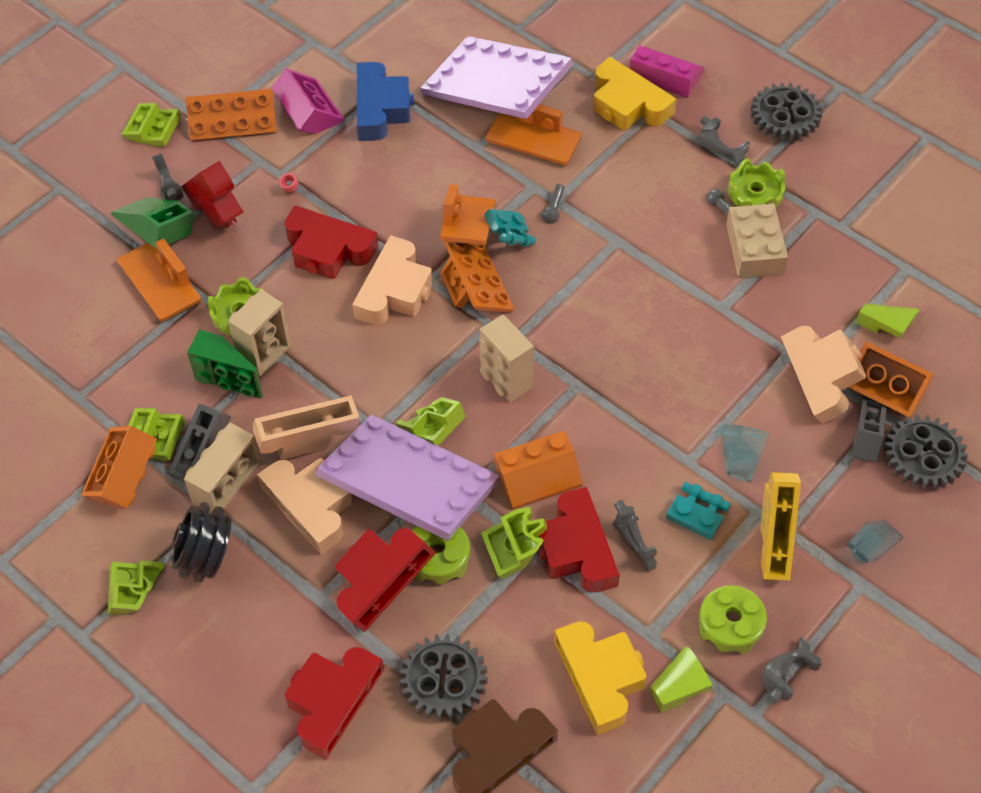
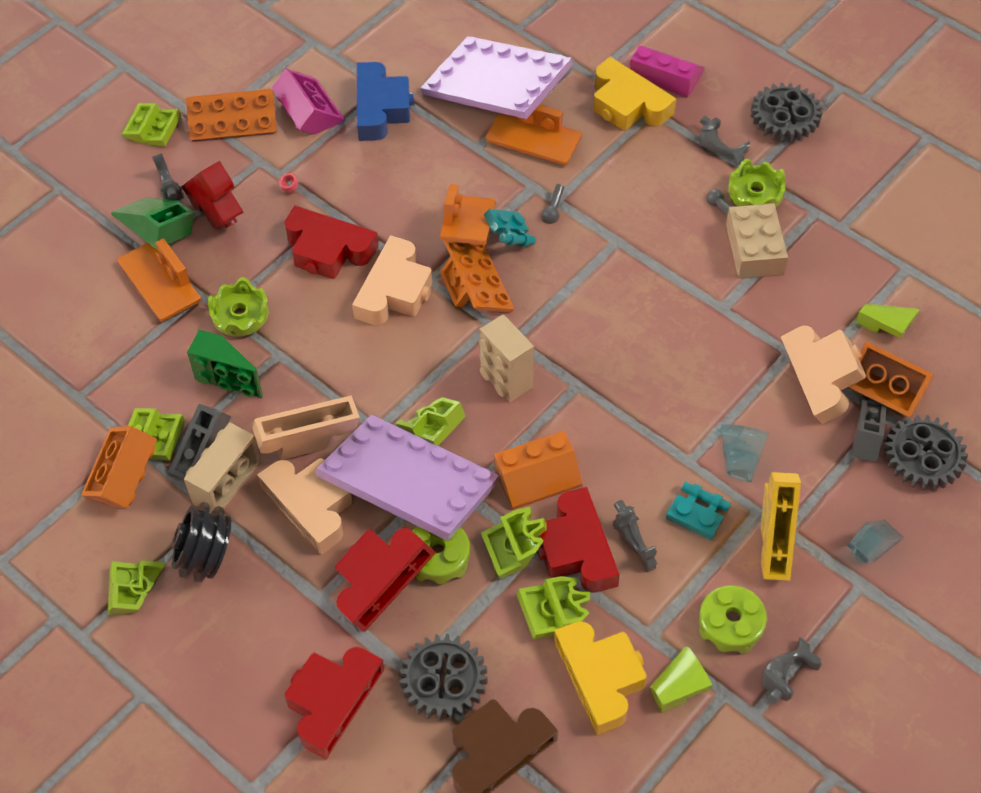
tan brick [228,289,291,377] -> none
none -> lime plate [516,576,590,640]

